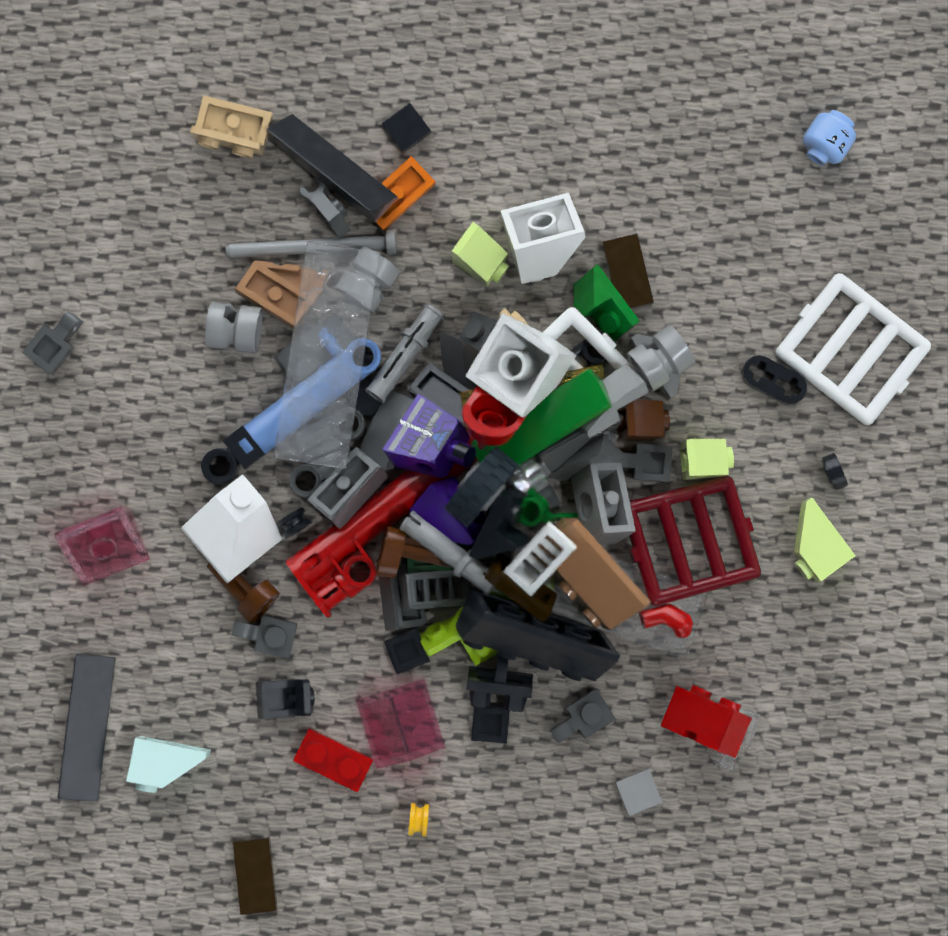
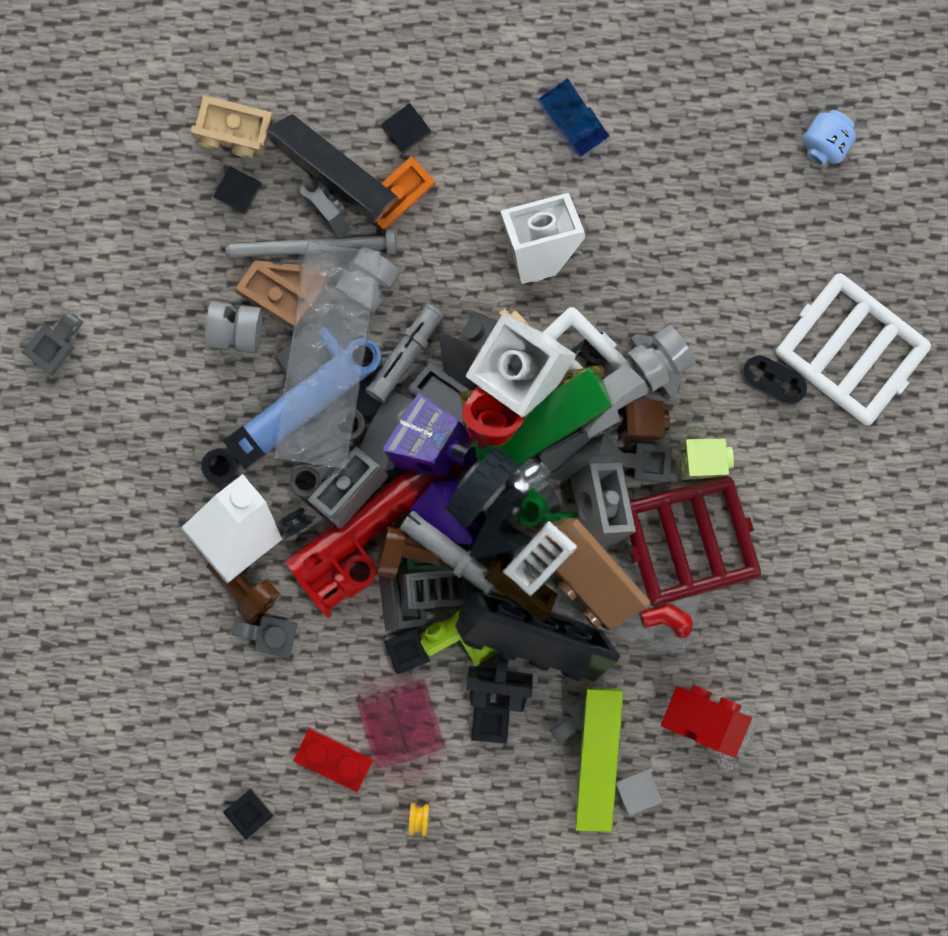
clear pink slope [54,506,150,586] -> none
black slope [58,653,116,801] -> none
light aqua slope [126,736,211,793] -> none
dark brown tile [233,837,278,915] -> none
black bracket [256,679,315,719] -> none
yellowish green slope [452,222,509,287] -> none
green slope [573,264,640,342] -> none
dark brown tile [602,234,654,309] -> none
yellowish green slope [794,498,856,582] -> none
black tile [821,453,848,490] -> none
none -> black tile [213,166,262,215]
none -> black tile [223,788,274,840]
none -> clear blue slope [537,78,610,157]
none -> lime tile [574,686,623,832]

